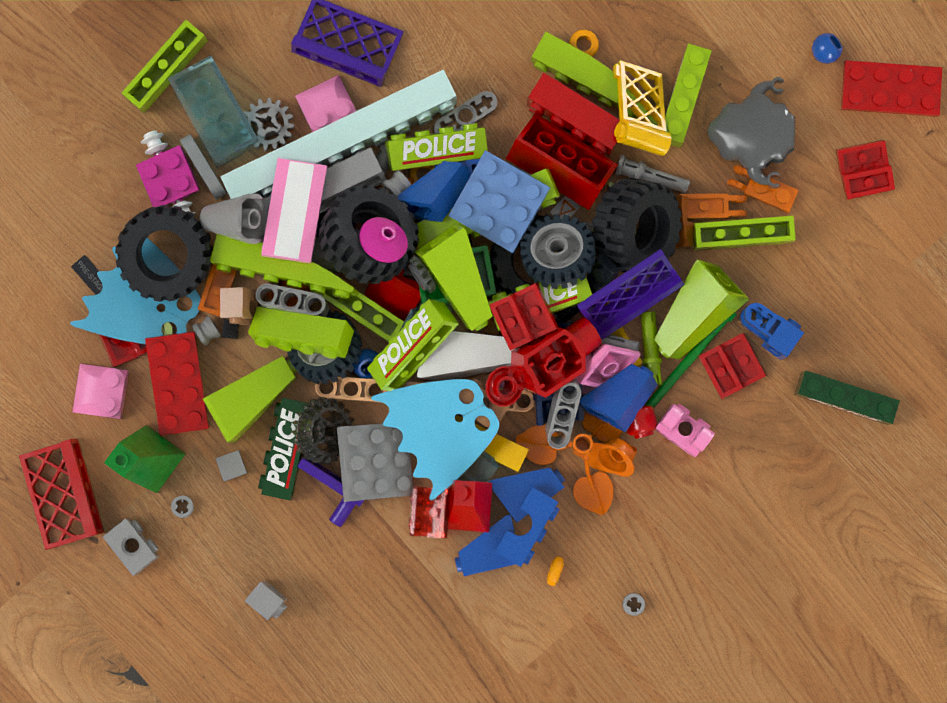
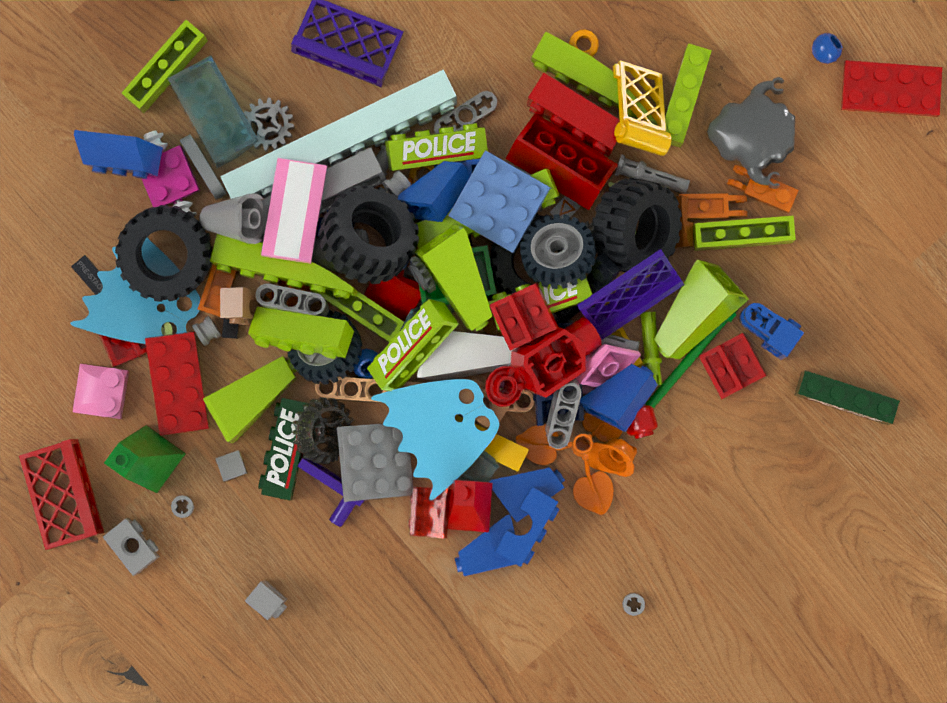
bright pink slope [295,75,356,132] -> none
dark pink dish [359,217,408,263] -> none
light orange piece [546,556,564,586] -> none
bright pink brick [655,404,715,457] -> none
red slope [836,140,895,200] -> none
none -> blue slope [74,130,163,179]

